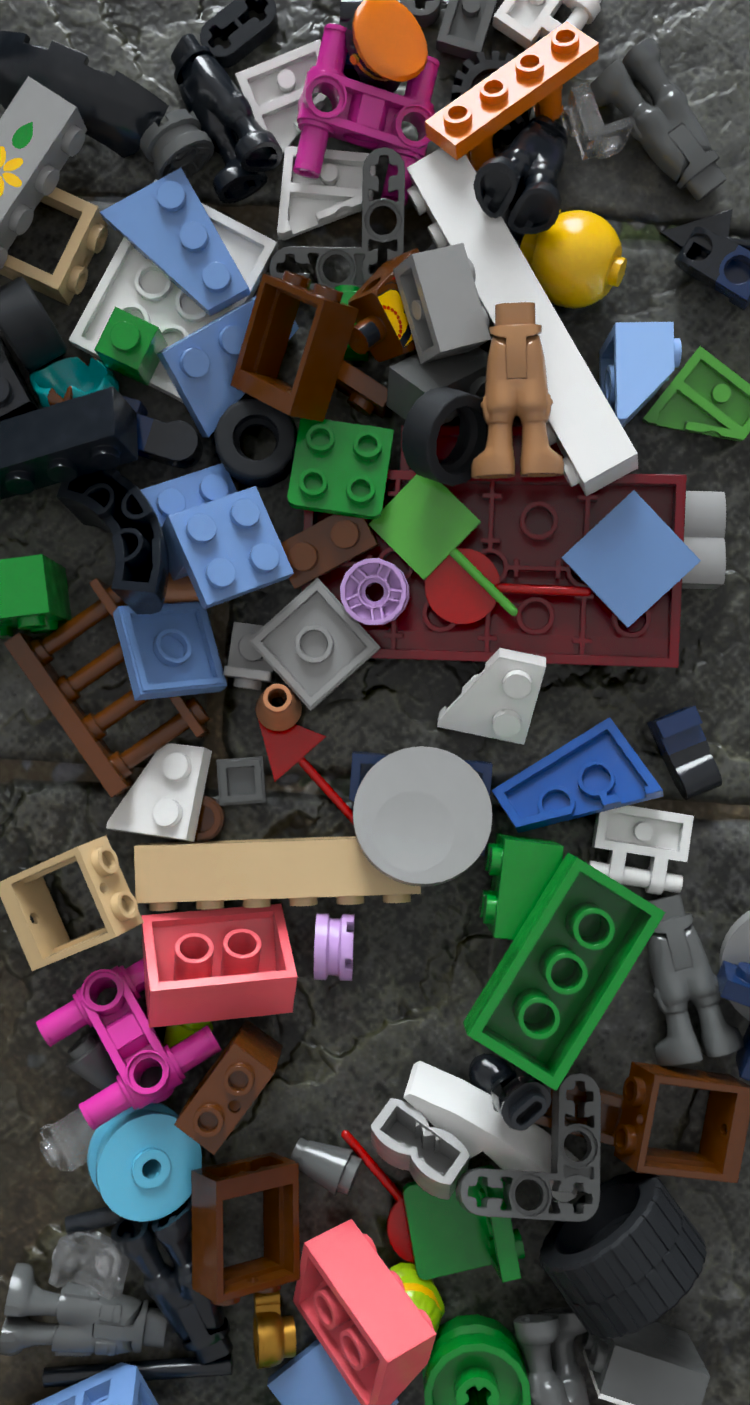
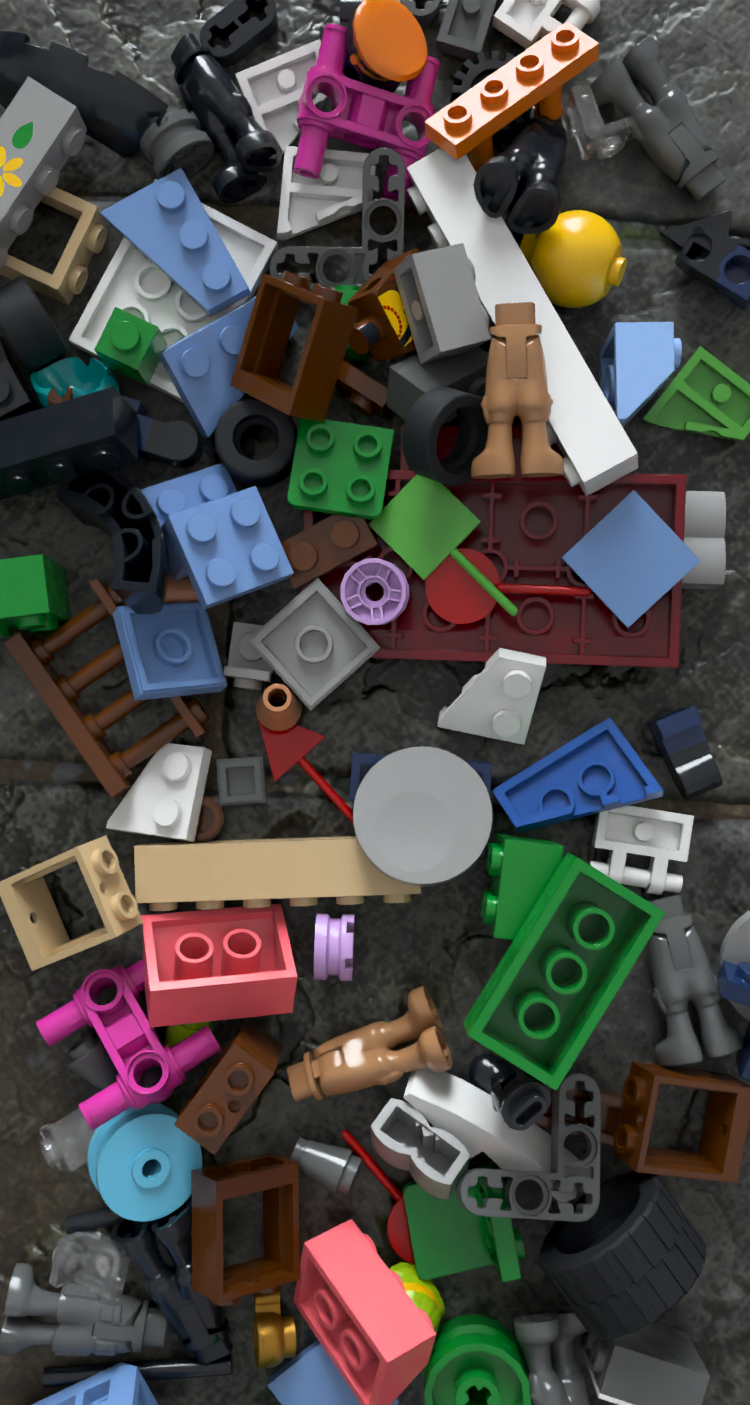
none -> medium nougat piece [287,985,452,1102]

